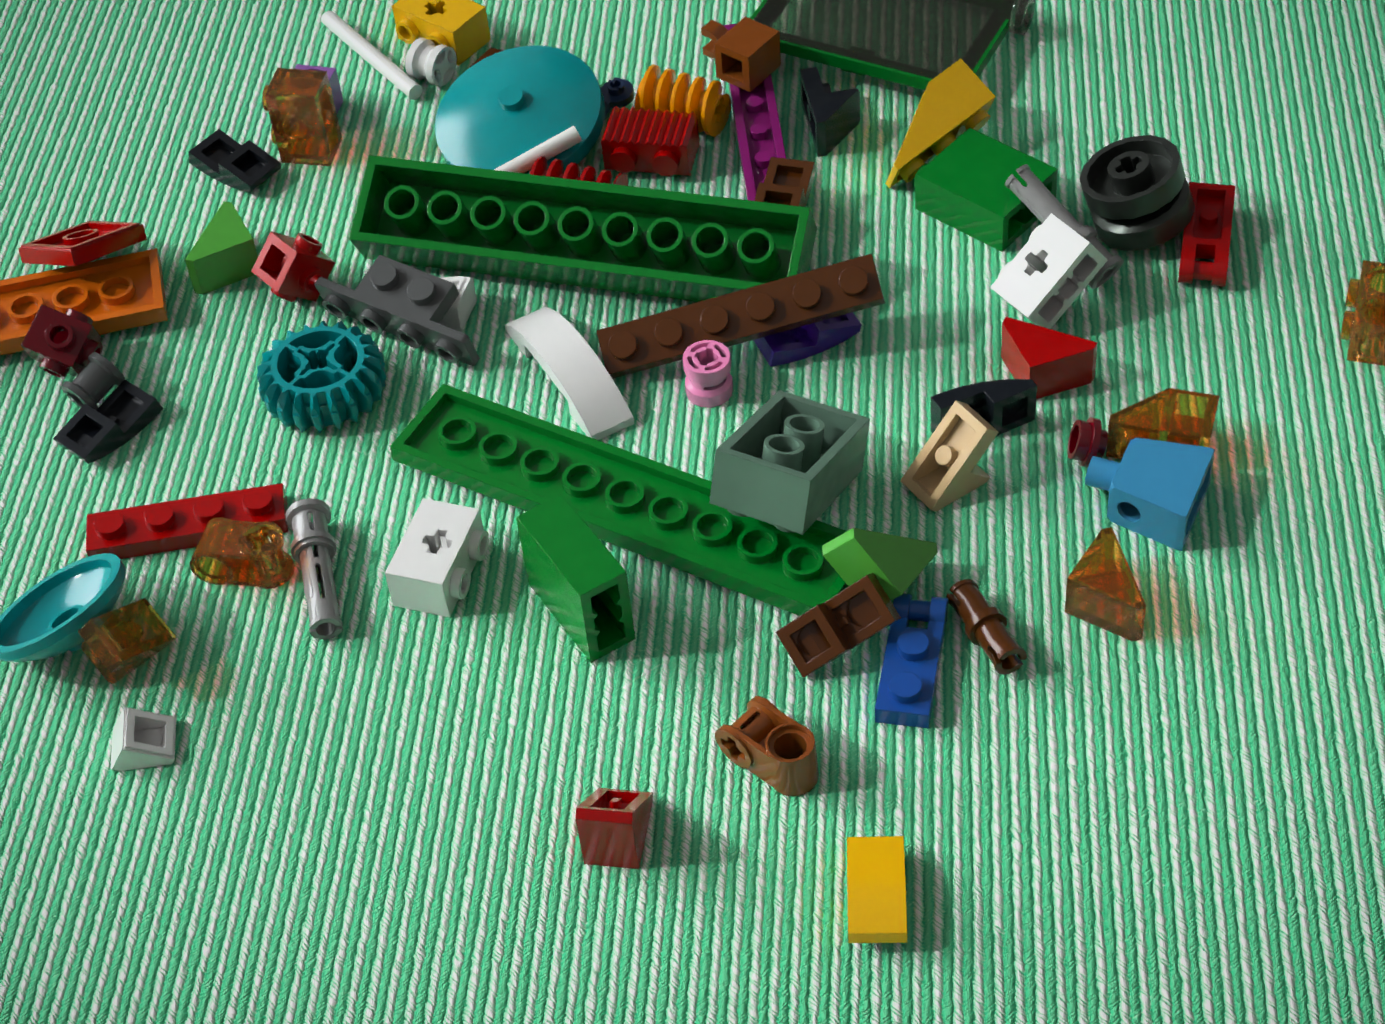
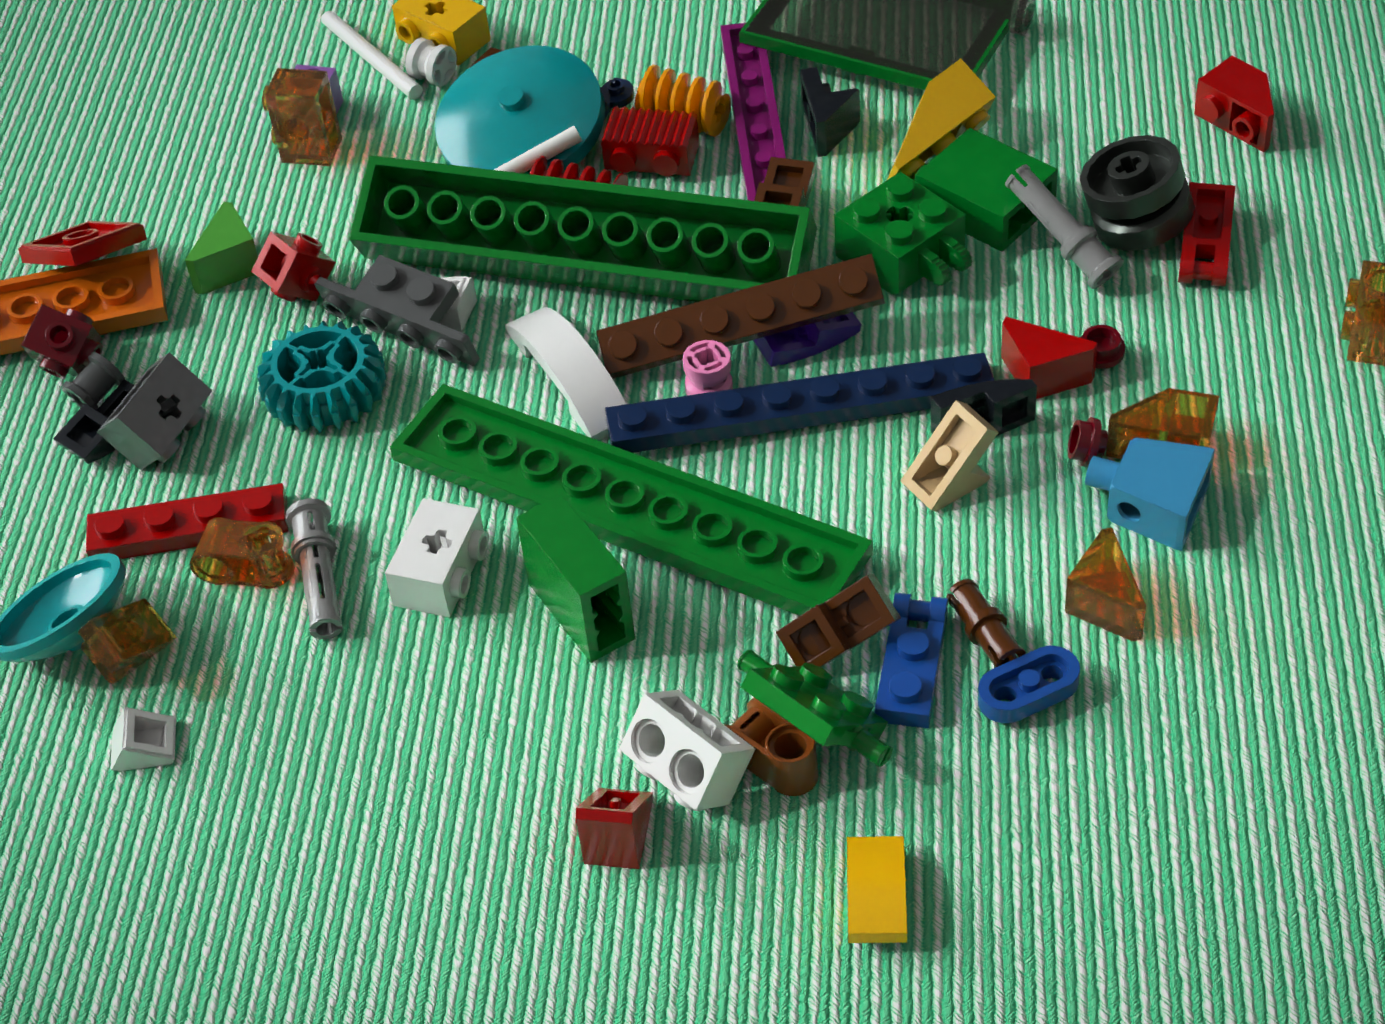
black slope [188,129,281,192] -> none
dark orange brick [701,17,781,92] -> none
sand green brick [709,390,870,535] -> none
bright green slope [822,528,938,600] -> none
white brick [990,213,1108,329] -> none
none -> flat silver brick [97,352,212,470]
none -> dark blue plate [605,352,994,453]
none -> white brick [619,690,755,811]
none -> green plate [737,650,893,767]
none -> green hinge [834,171,973,295]
none -> blue plate [978,646,1080,723]
none -> dark red plate [1080,325,1125,369]
none -> red slope [1194,55,1274,152]

